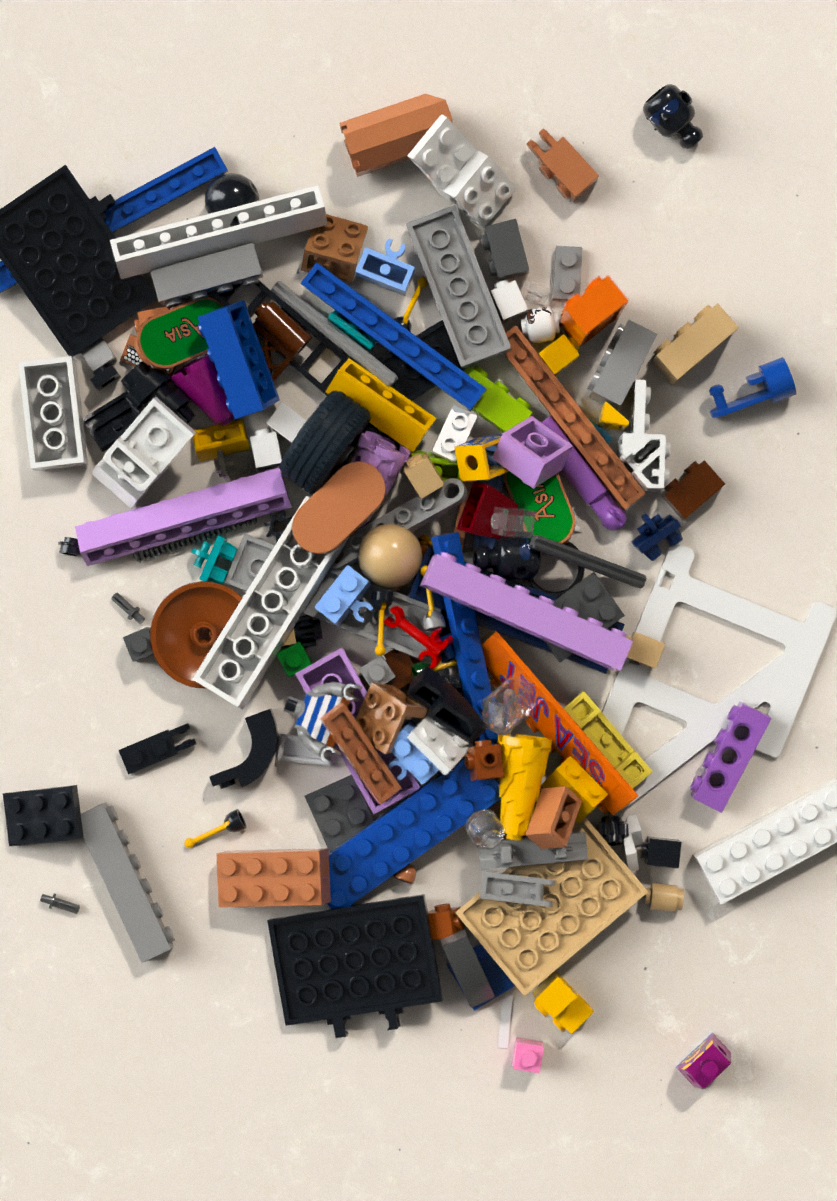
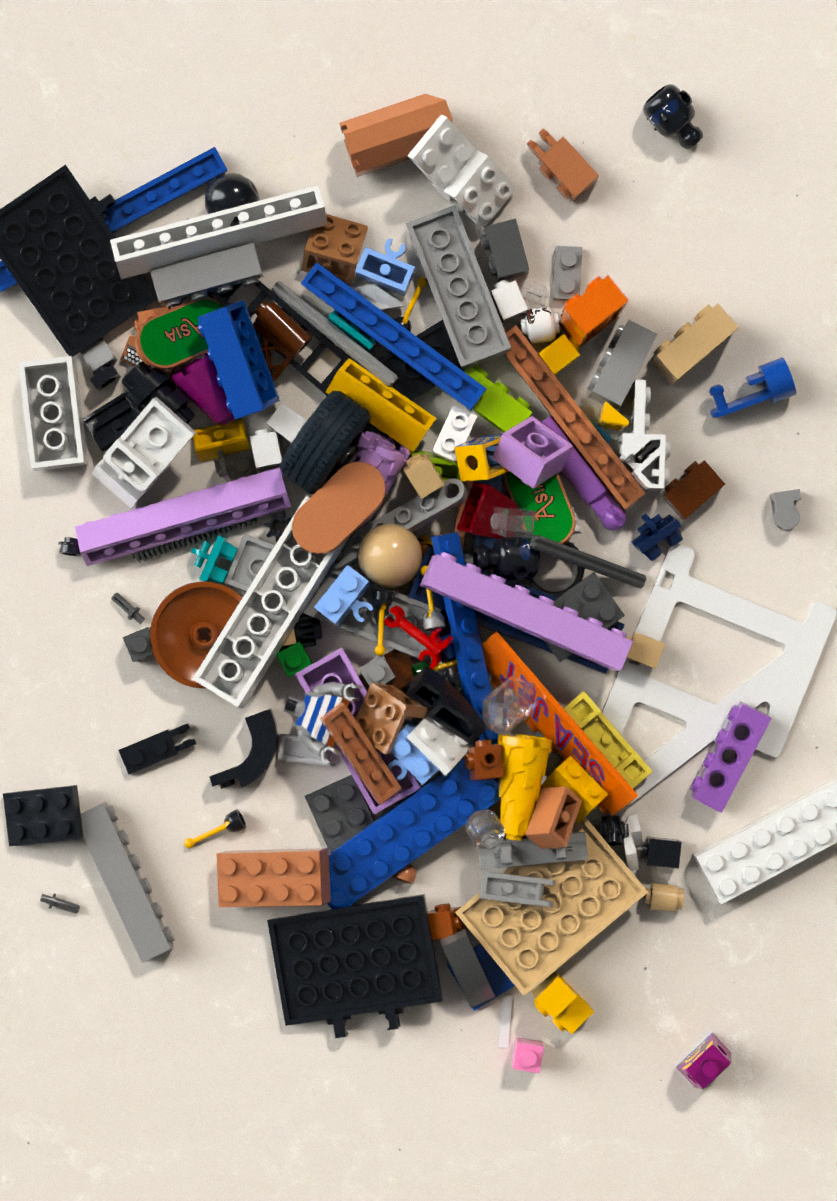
none -> white slope [352,284,405,311]
none -> light grey leg [770,489,801,530]

